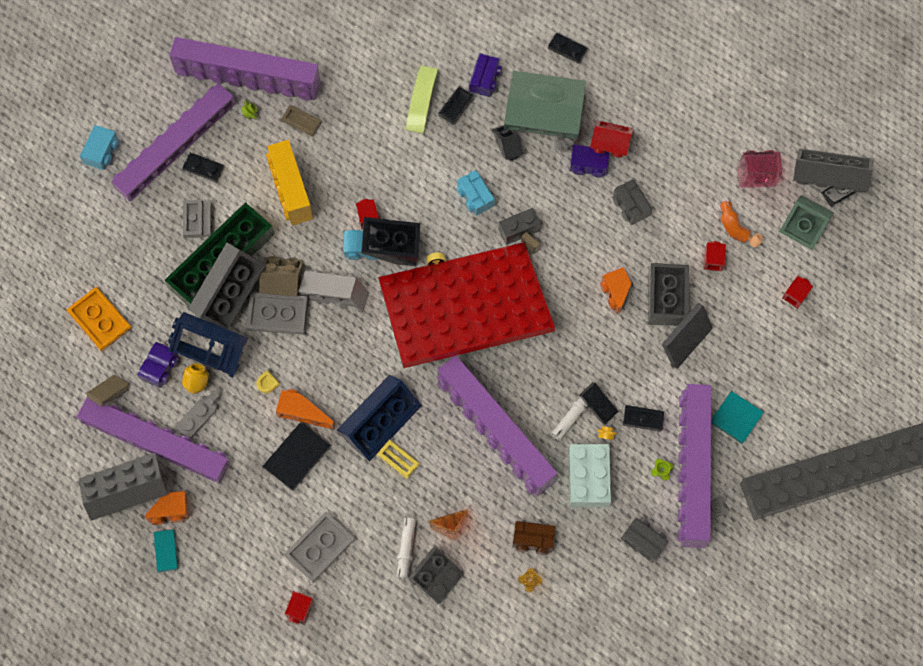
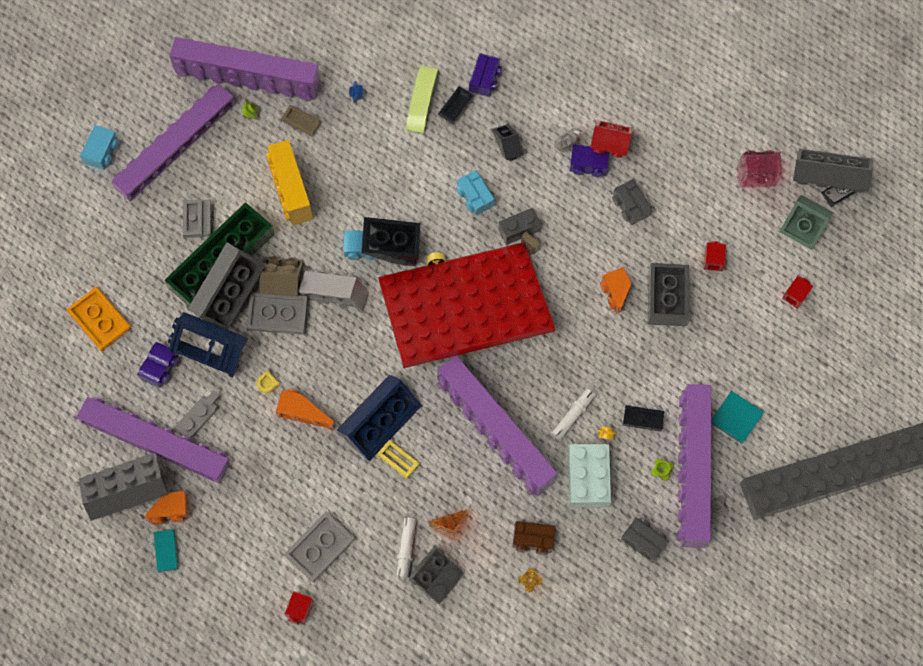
dark tan tile [87,375,129,407] -> none
black plate [182,152,224,183] -> none
yellow head [182,363,209,394] -> none
black tile [262,422,331,491] -> none
red brick [356,199,379,230] -> none
sand green panel [504,71,586,139] -> none
black plate [547,32,588,64] -> none
black plate [579,382,618,424] -> none
black tile [662,303,713,369] -> none
orange arm [720,201,763,247] -> none
none -> blue plate [349,81,363,103]

